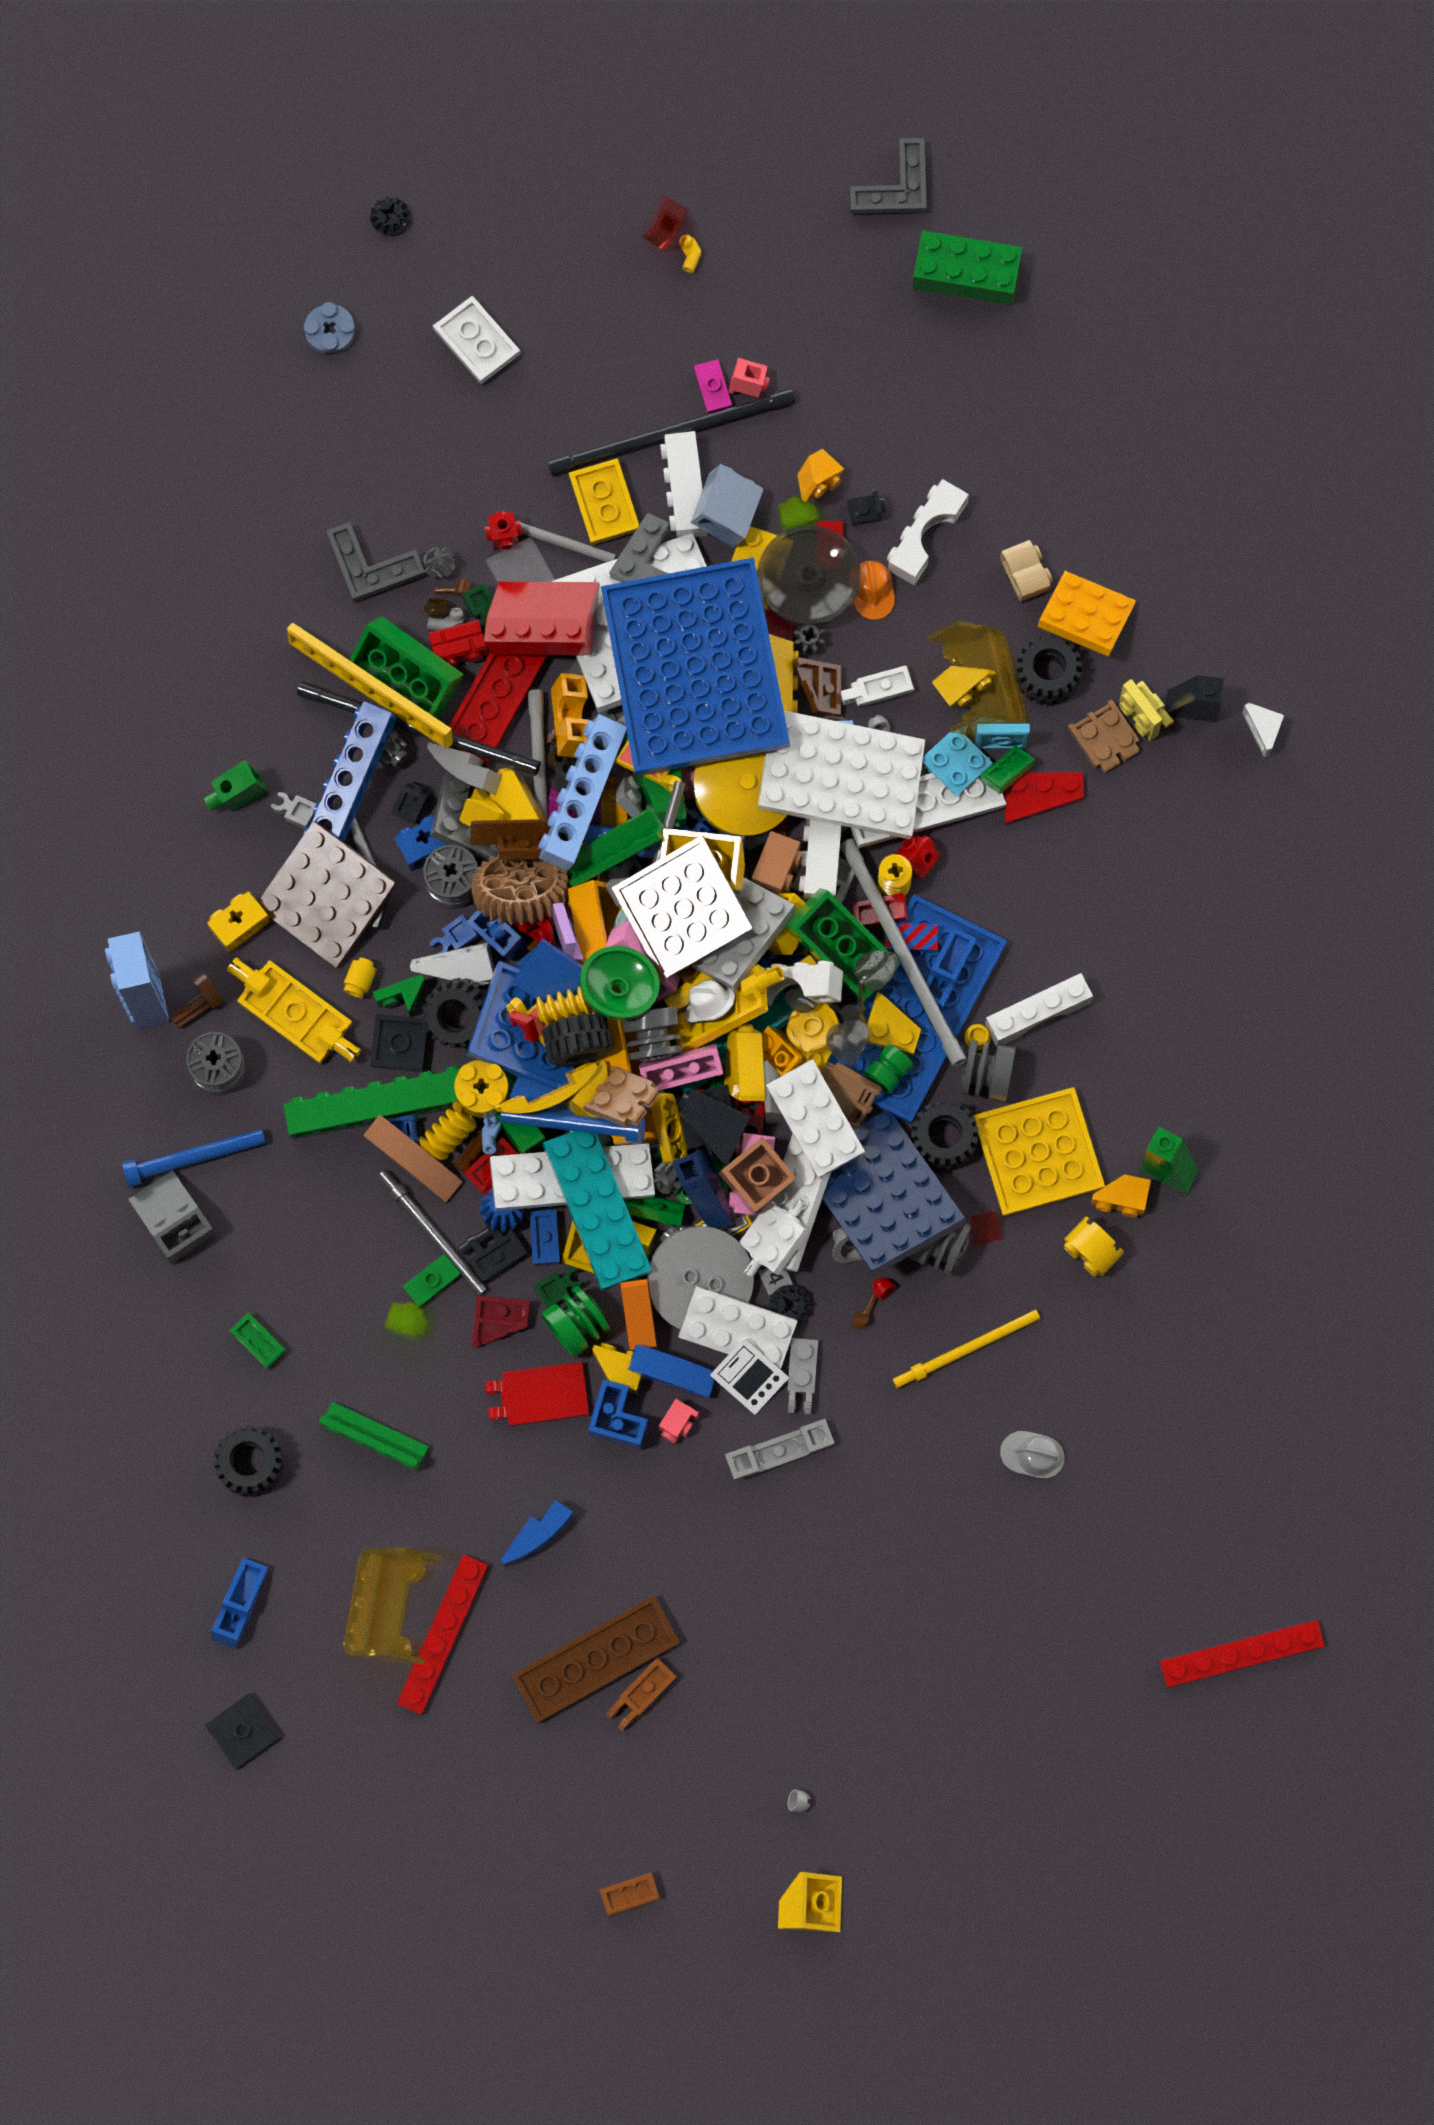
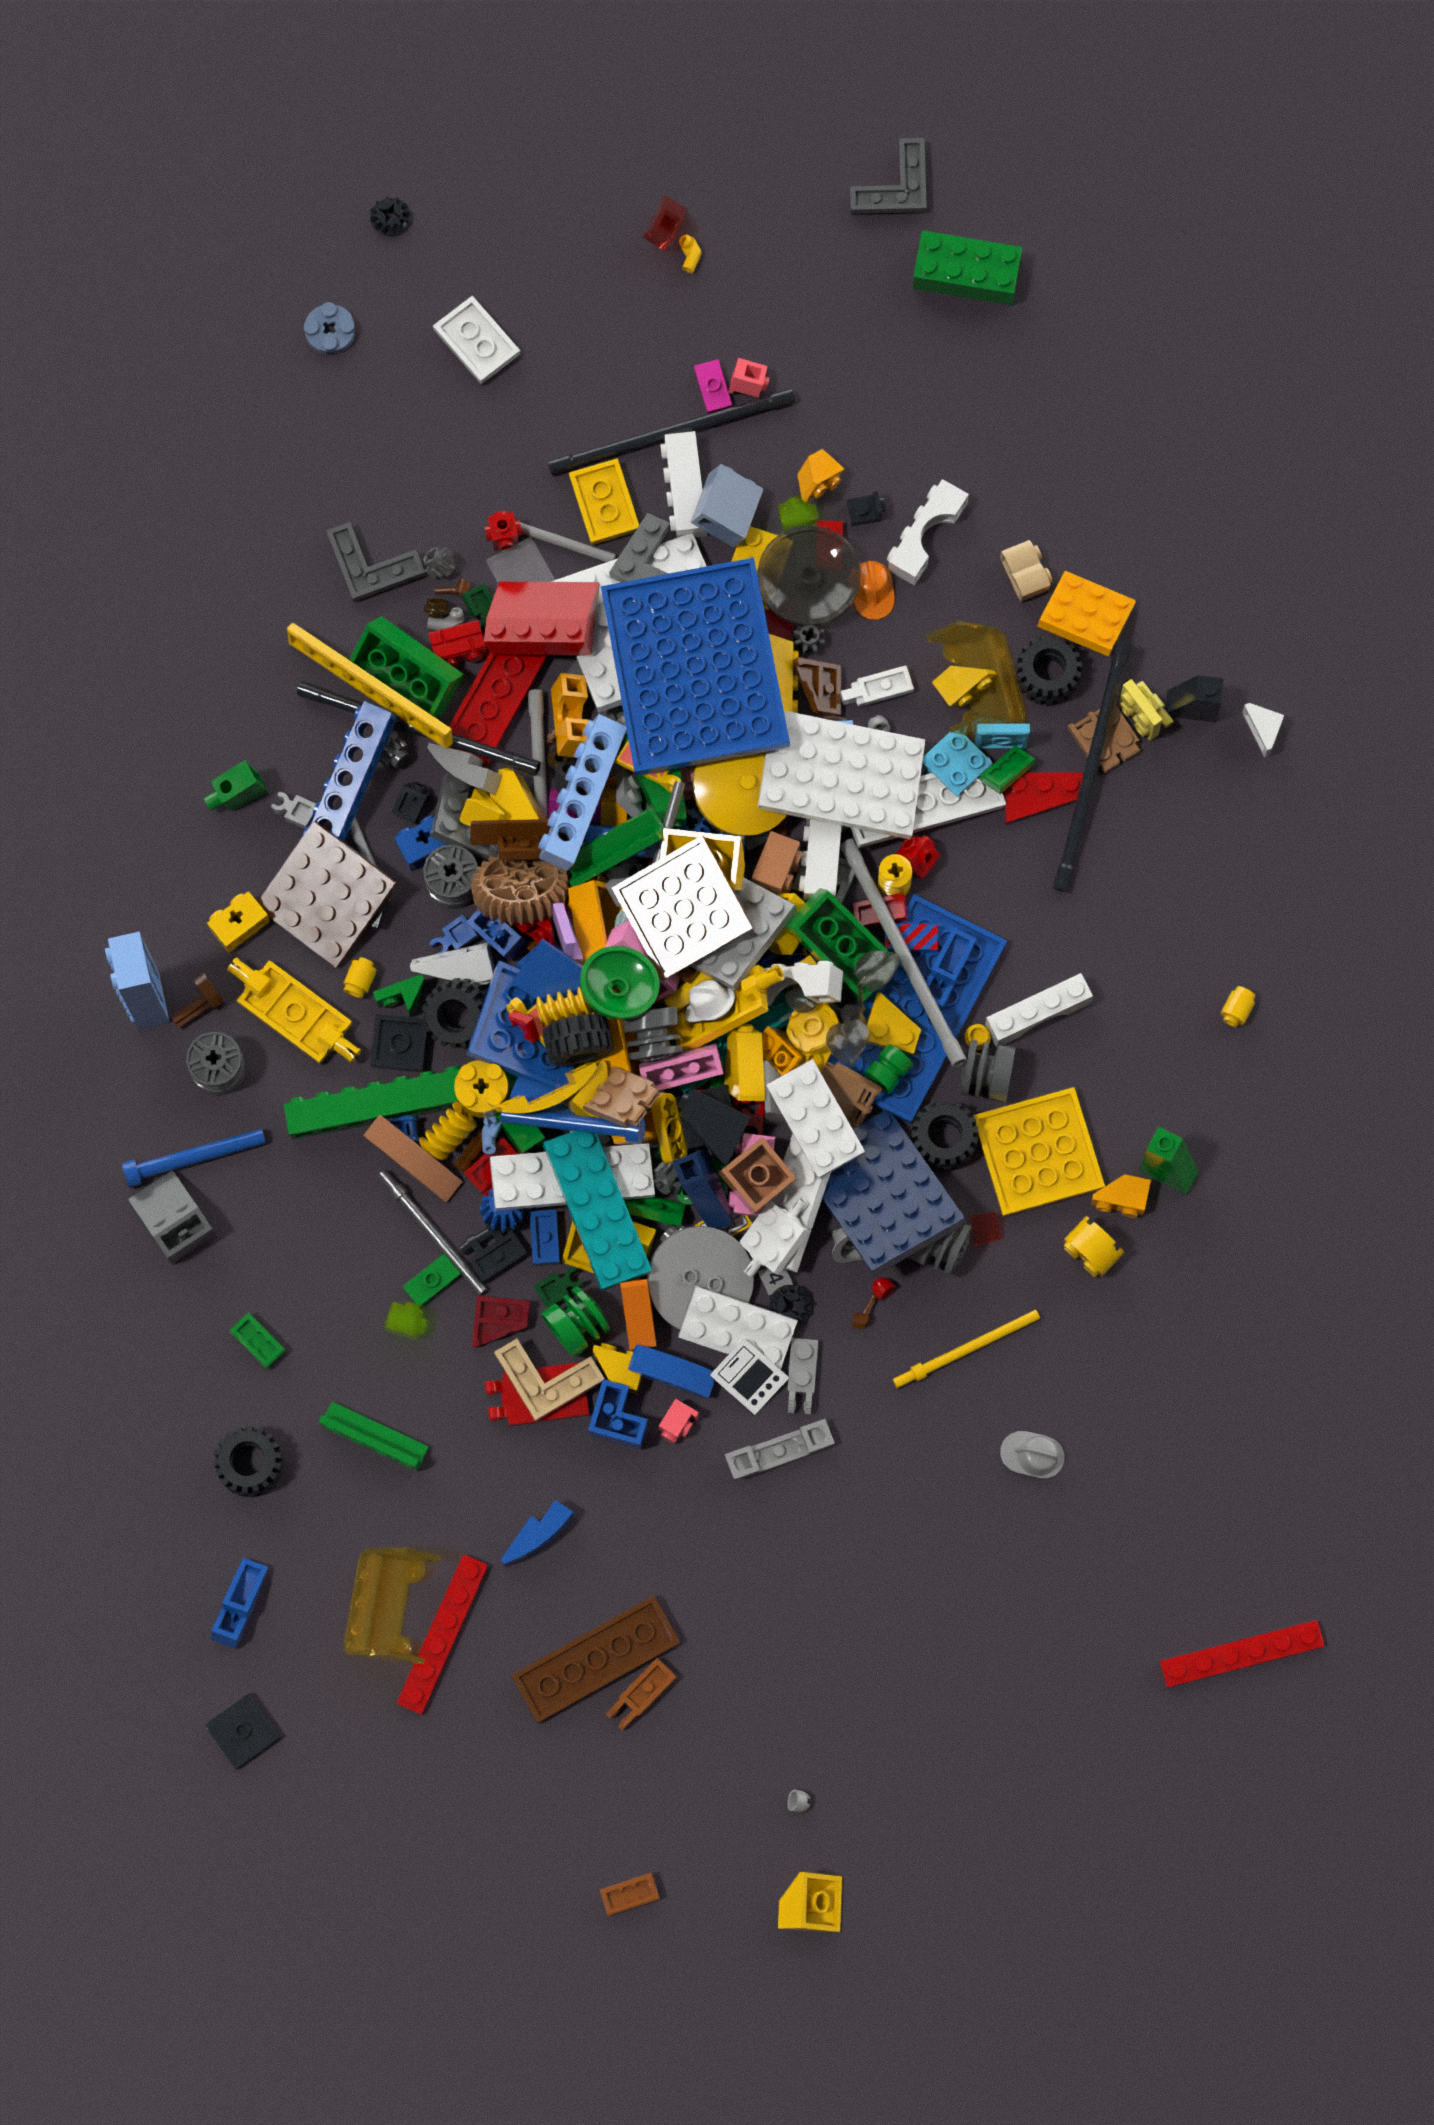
none -> tan plate [494,1339,604,1422]
none -> black piece [1053,640,1131,893]
none -> yellow brick [1220,986,1256,1027]

